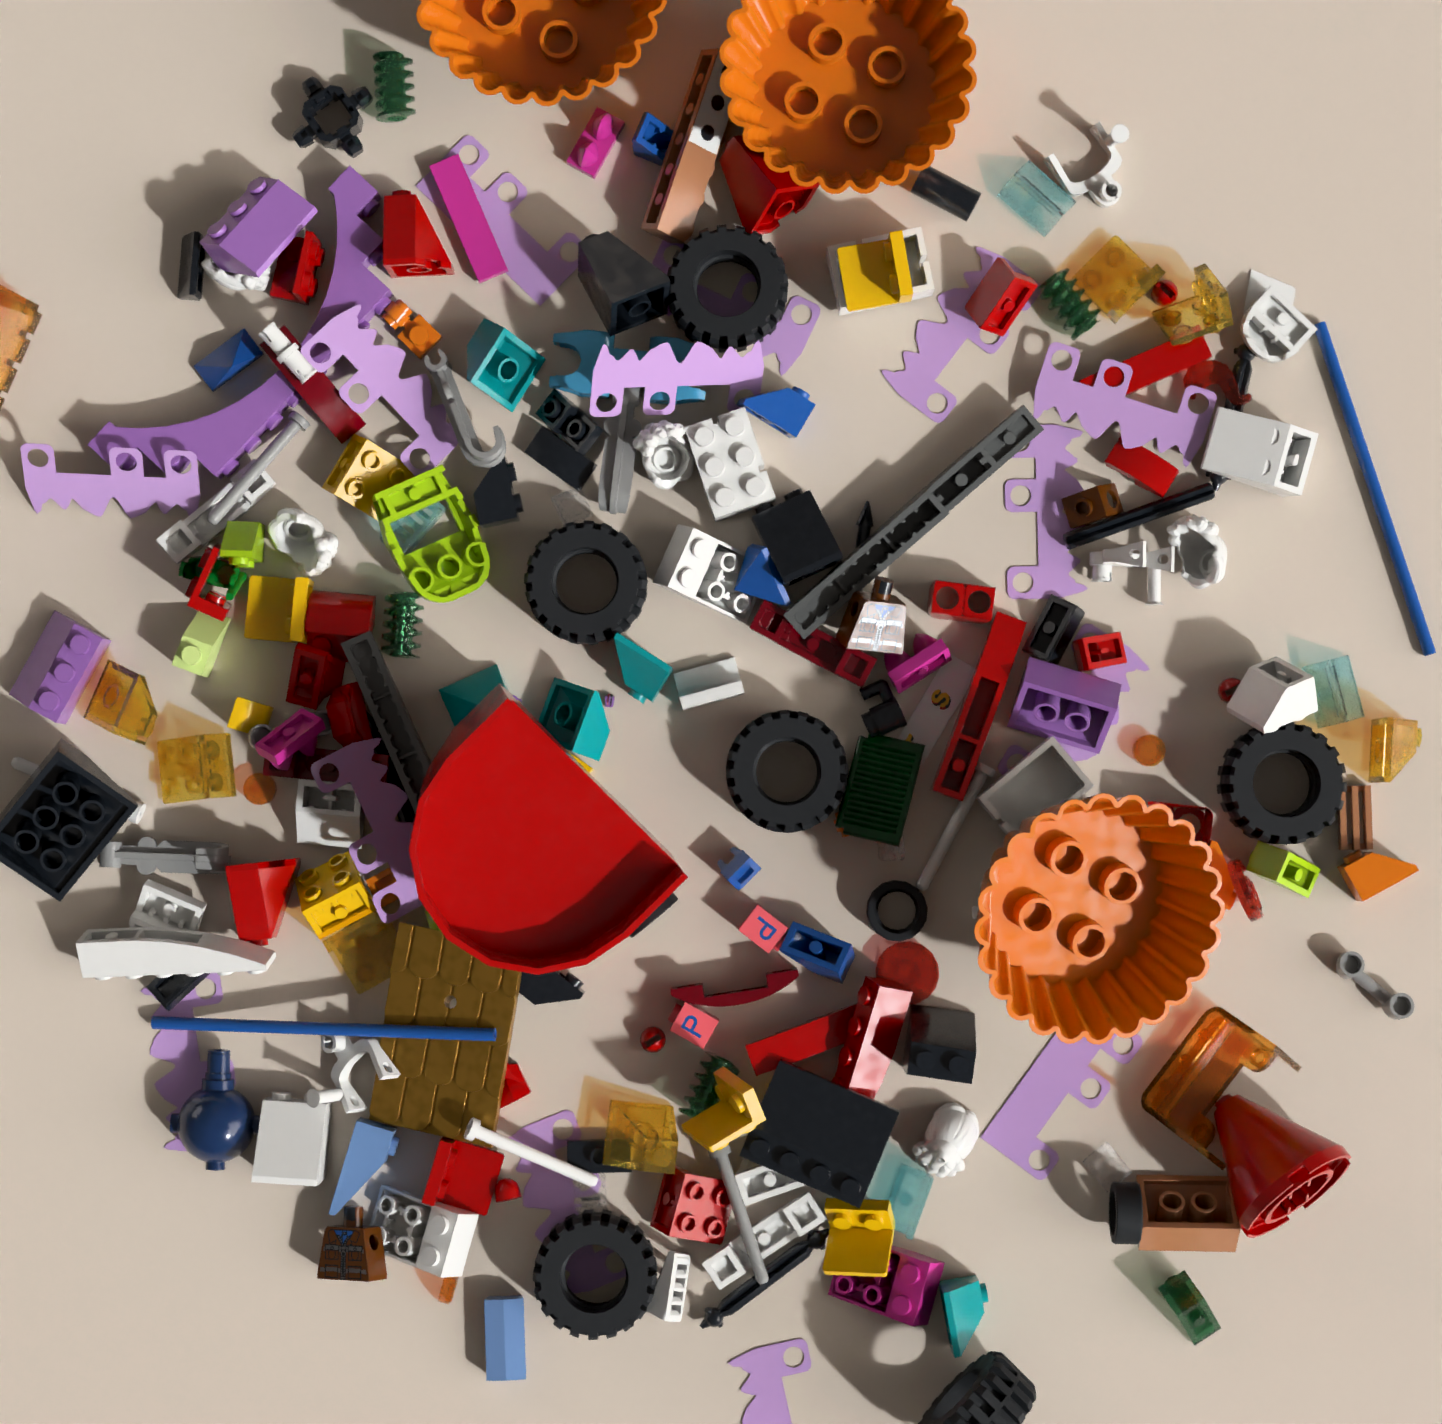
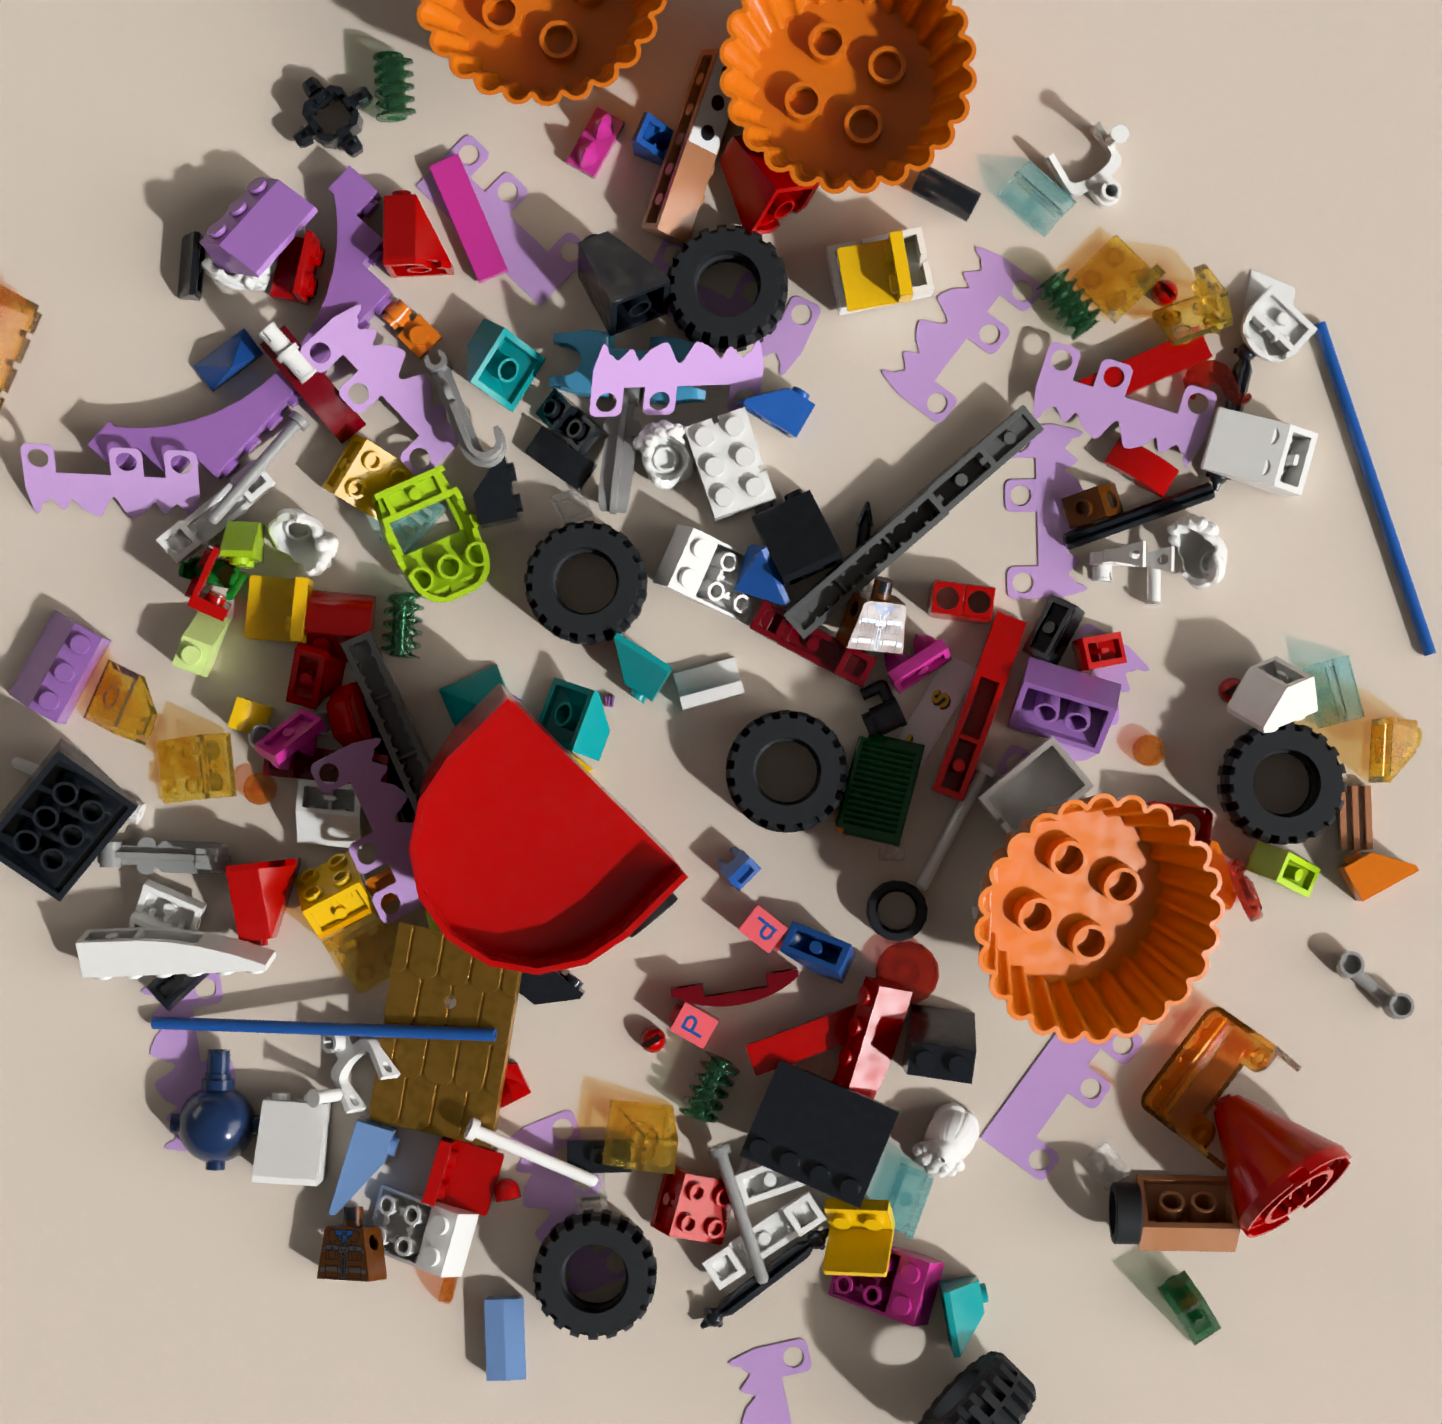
white slope [647,1251,691,1322] -> none
yellow bracket [681,1066,766,1152] -> none
red panel [965,257,1038,336] -> none

